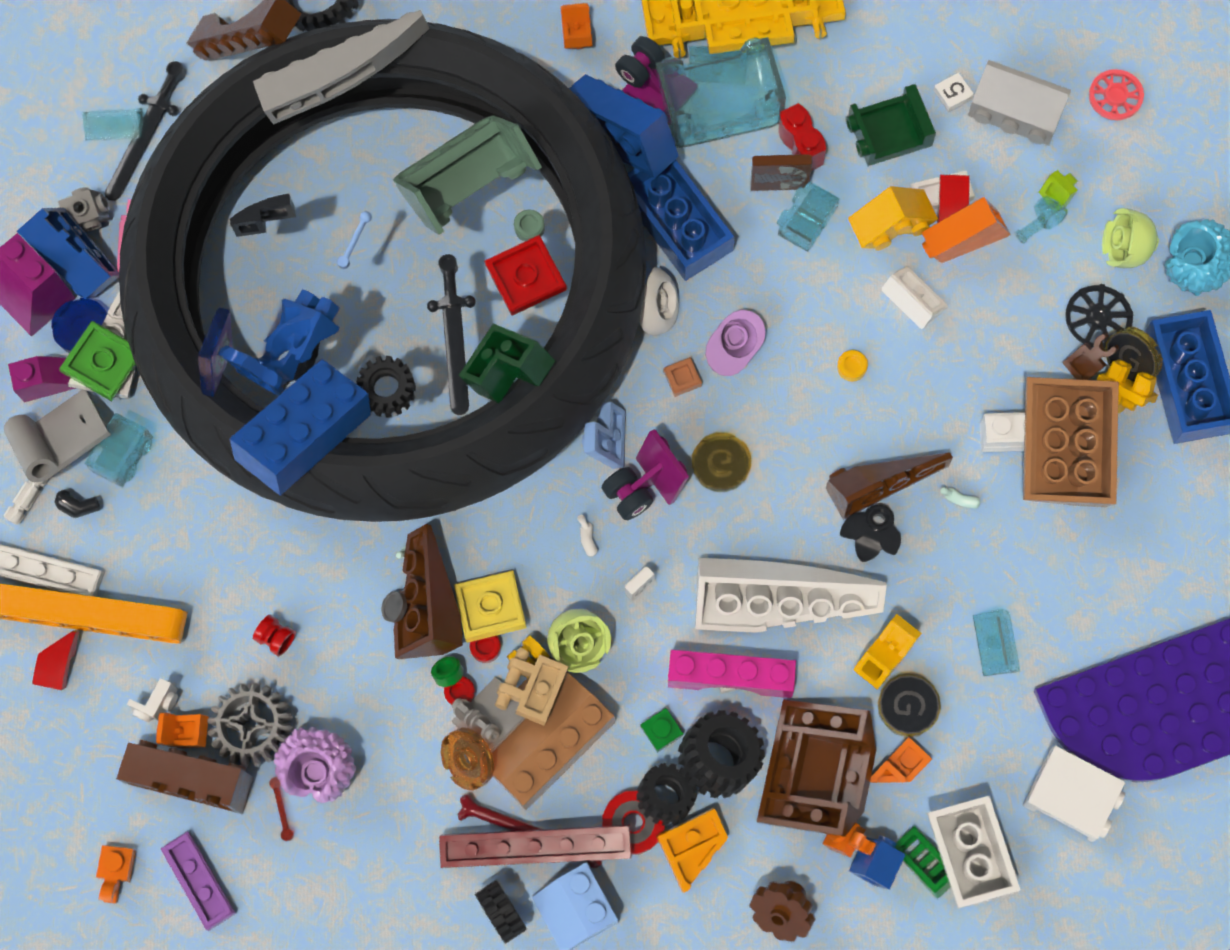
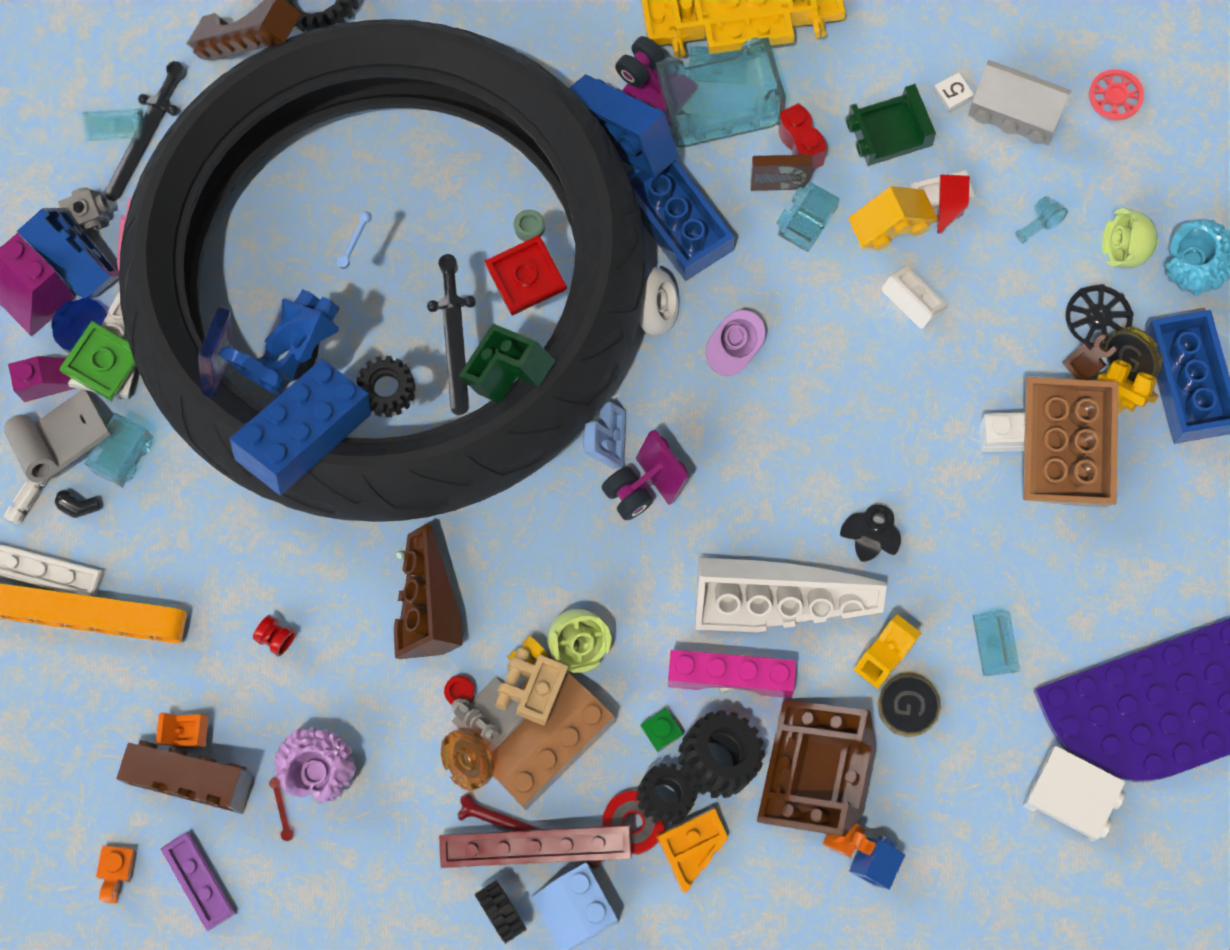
red slope [32,630,79,690] -> none
white bracket [127,678,178,723] -> none
light grey gear [208,683,293,768] -> none
black slope [230,194,296,237] -> none
light grey slope [253,10,430,124] -> none
flat silver piece [381,591,407,623] -> none
sand green windscreen [393,116,542,235] -> none
green tile [431,656,464,687] -> none
light yellow tile [454,570,527,643] -> none
red tile [470,636,501,663] -> none
orange bracket [561,3,593,49] -> none
white piece [578,515,598,557] -> none
white tile [625,567,655,602] -> none
nougat tile [663,357,702,397] -> none
clear yellow tile [692,432,751,492] -> none
reddish brown plant [749,881,816,942] -> none
reddish brown wedge [826,452,953,520] -> none
yellow tile [837,350,868,382] -> none
orange slope [870,737,932,783] -> none
green slope [895,826,951,899] -> none
orange slope [921,197,1011,263] -> none
white slope [927,796,1021,909] -> none
light aqua piece [940,487,980,509] -> none
lime tile [1038,170,1078,212] -> none

